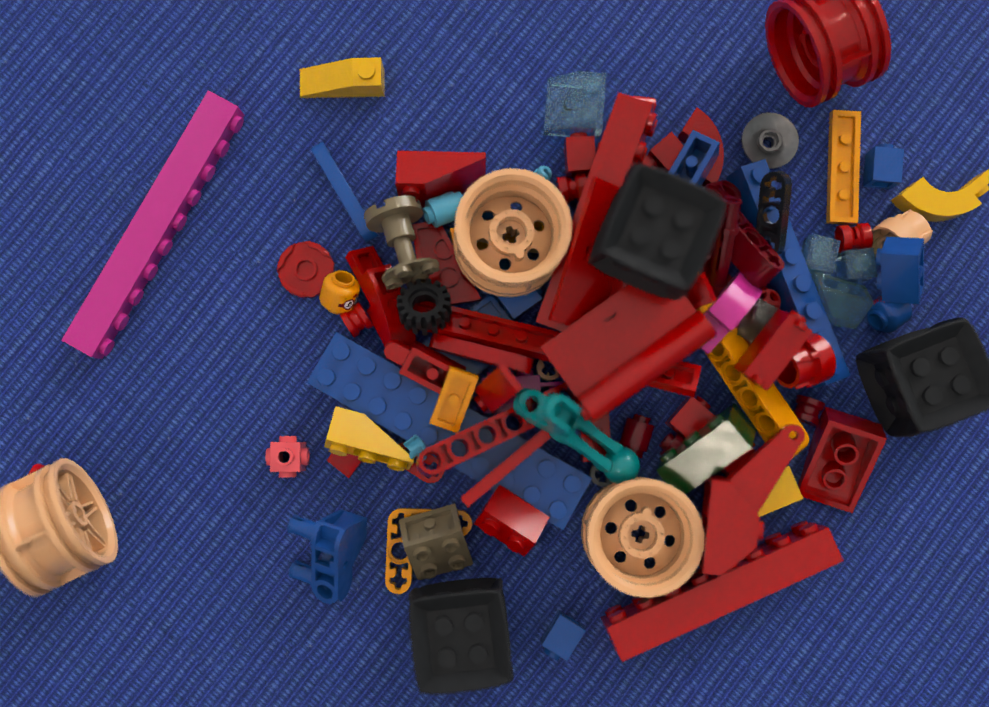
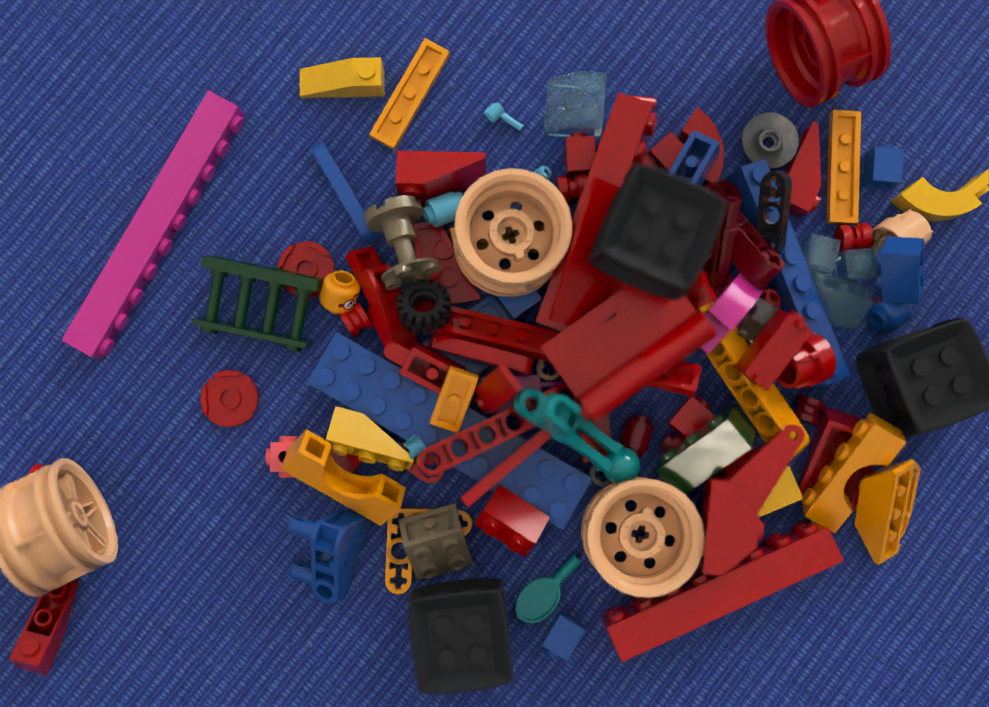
none -> red slope [9,580,79,676]
none -> dark green fence [191,255,324,352]
none -> red tile [200,370,260,428]
none -> light orange arch [281,429,406,526]
none -> light orange plate [369,38,450,151]
none -> medium azure hand [484,103,523,131]
none -> teal piece [515,554,582,624]
none -> red slope [777,121,821,218]
none -> light orange arch [801,413,907,533]
none -> light orange wedge [854,459,921,565]

